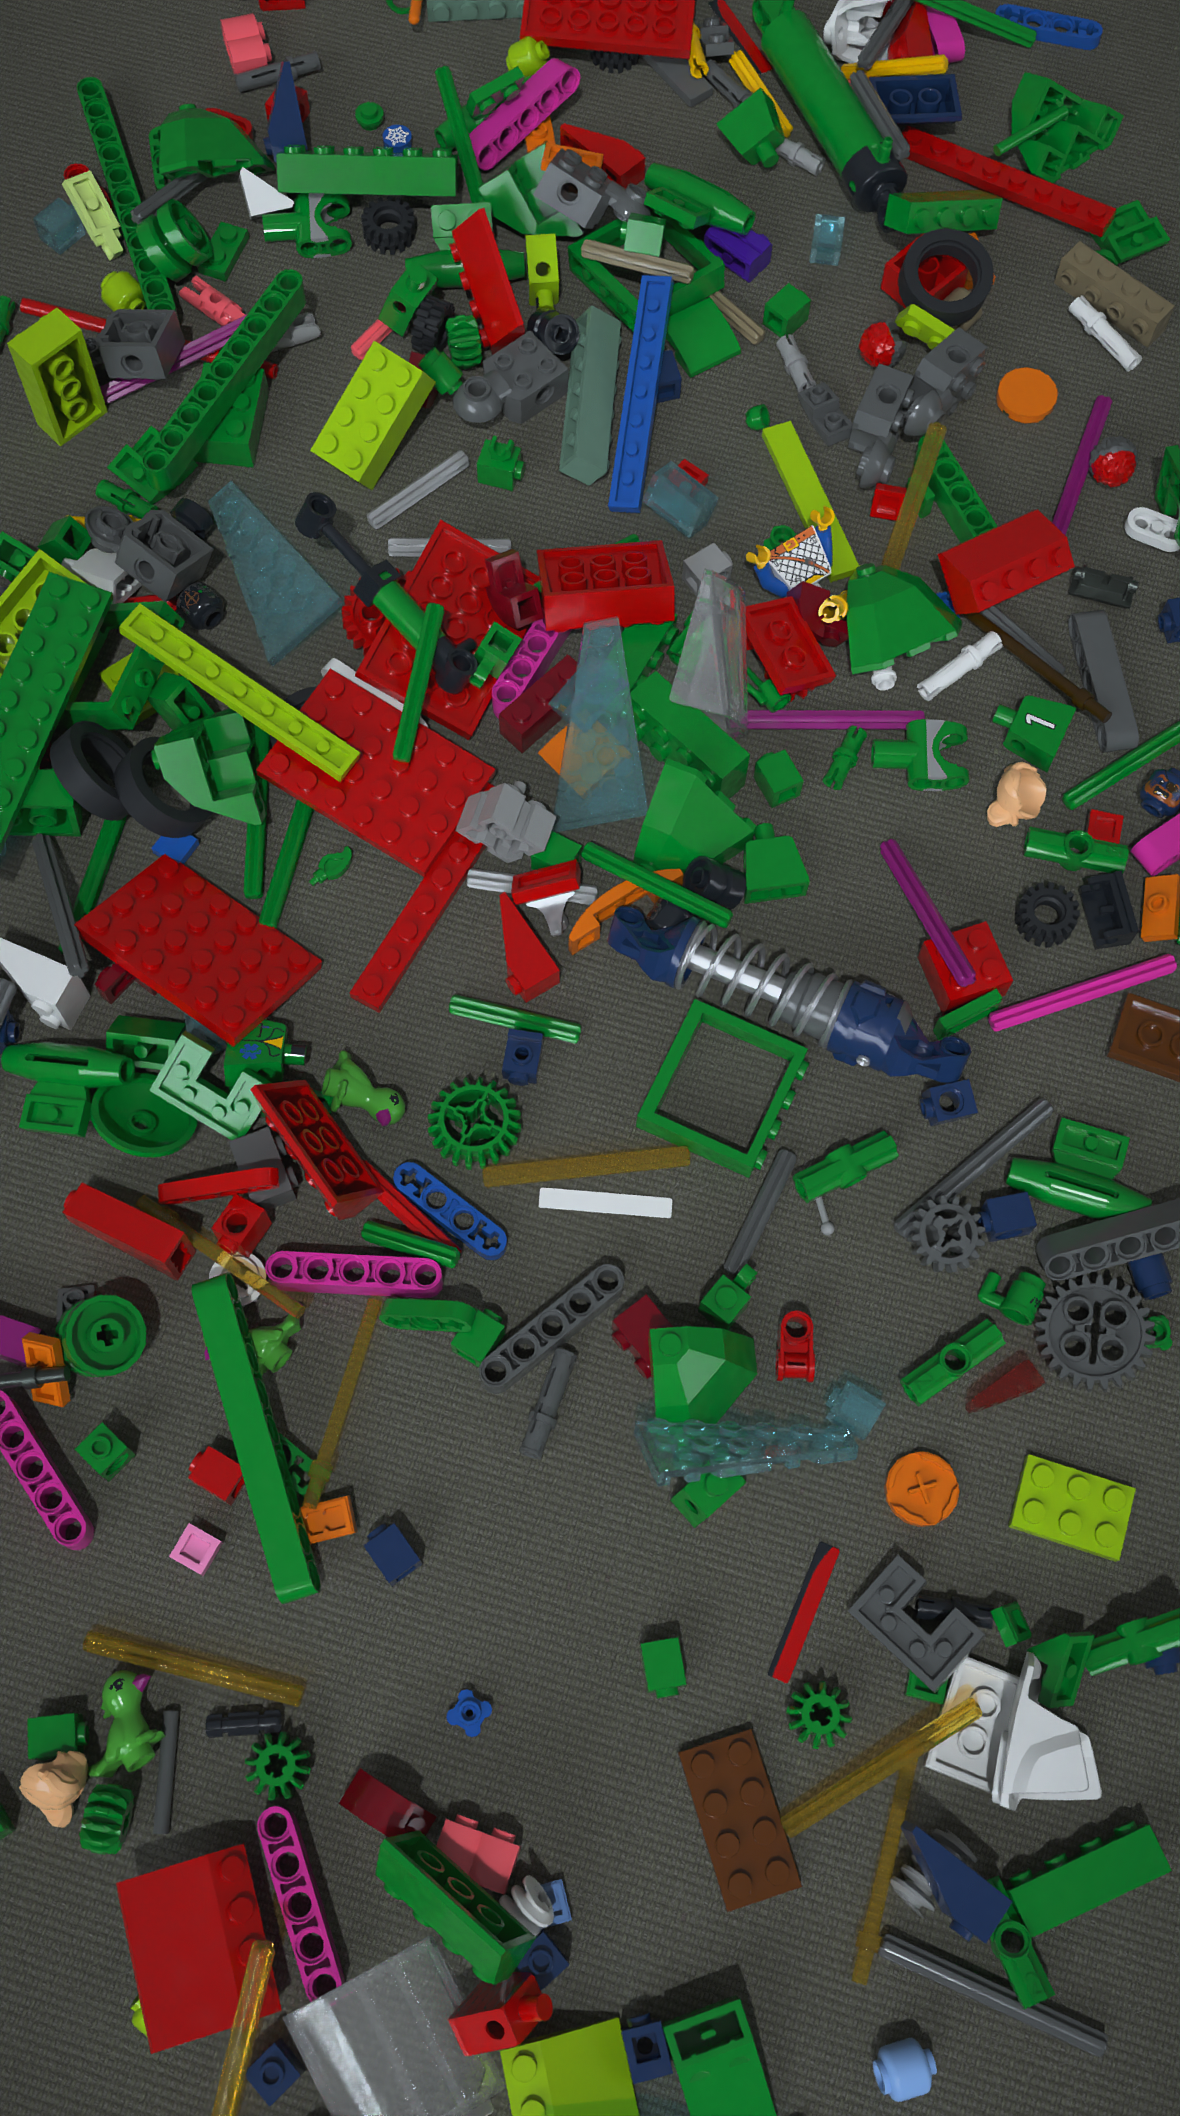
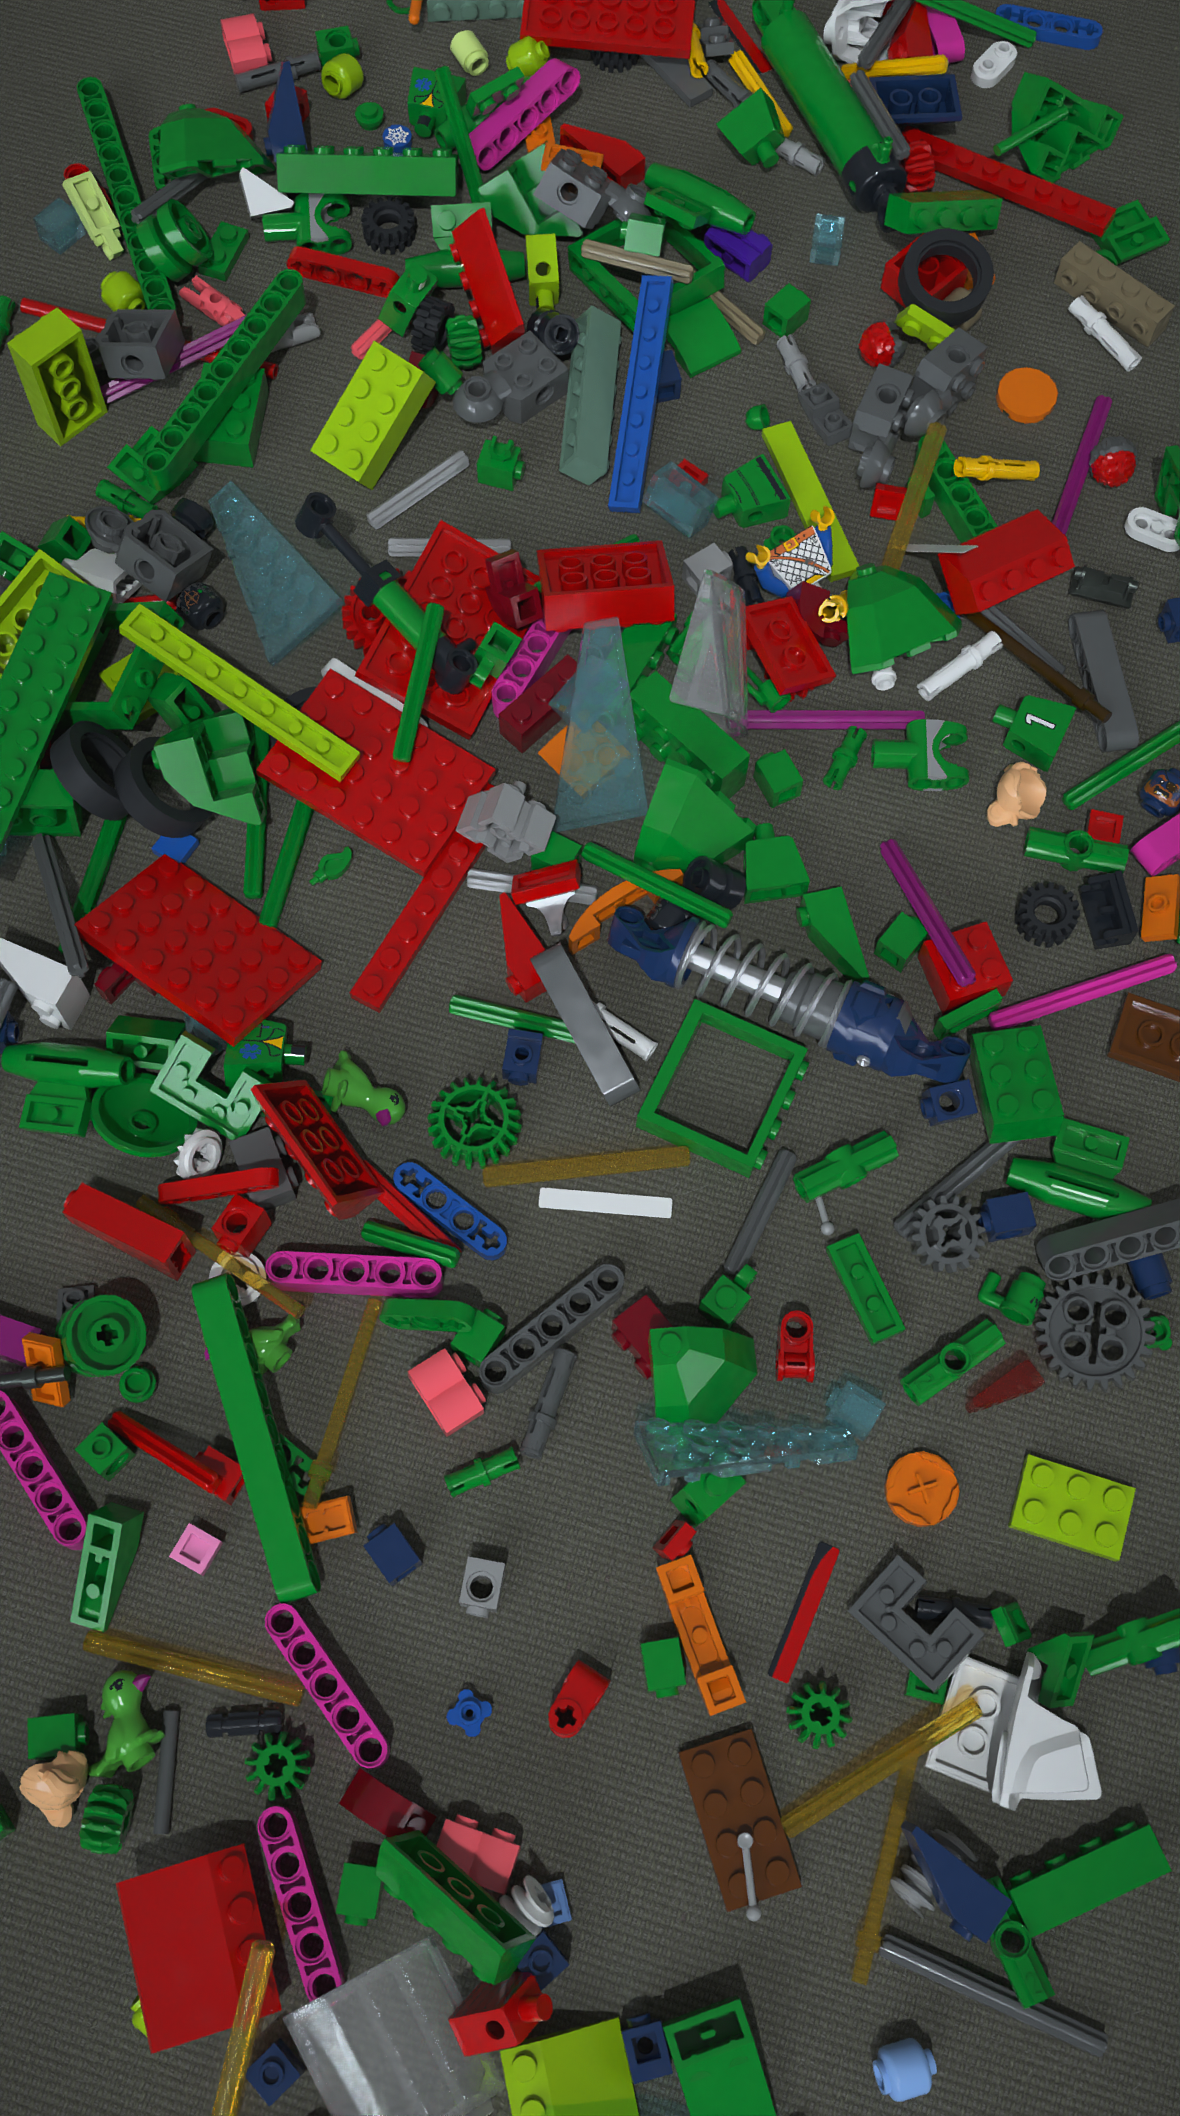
none -> green slope [70,1502,144,1632]
none -> red axle [108,1411,222,1493]
none -> green plate [119,1366,157,1403]
none -> white gear [173,1128,222,1180]
none -> dark pink beam [265,1603,390,1769]
none -> red beam [286,246,400,298]
none -> green brick [315,26,360,68]
none -> lime head [321,53,364,99]
none -> green brick [335,1862,384,1926]
none -> coral brick [407,1348,486,1437]
none -> green torso [408,67,467,137]
none -> green pin [444,1446,521,1498]
none -> yellowish green brick [450,30,489,76]
none -> light grey brick [459,1557,506,1618]
none -> dark grey beam [530,942,641,1107]
none -> red piece [548,1659,611,1738]
none -> white pin [592,1001,658,1061]
none -> red plate [652,1519,697,1561]
none -> orange slope [656,1555,746,1716]
none -> green torso [711,454,791,528]
none -> black pin [728,546,765,606]
none -> light grey hinge [737,1833,762,1921]
none -> green slope [796,886,869,983]
none -> green plate [825,1233,906,1346]
none -> green brick [874,912,928,973]
none -> white sticker [894,544,978,553]
none -> red gear [900,140,936,193]
none -> yellow pin [954,455,1040,481]
none -> green brick [969,1025,1064,1144]
none -> white plate [971,41,1017,88]

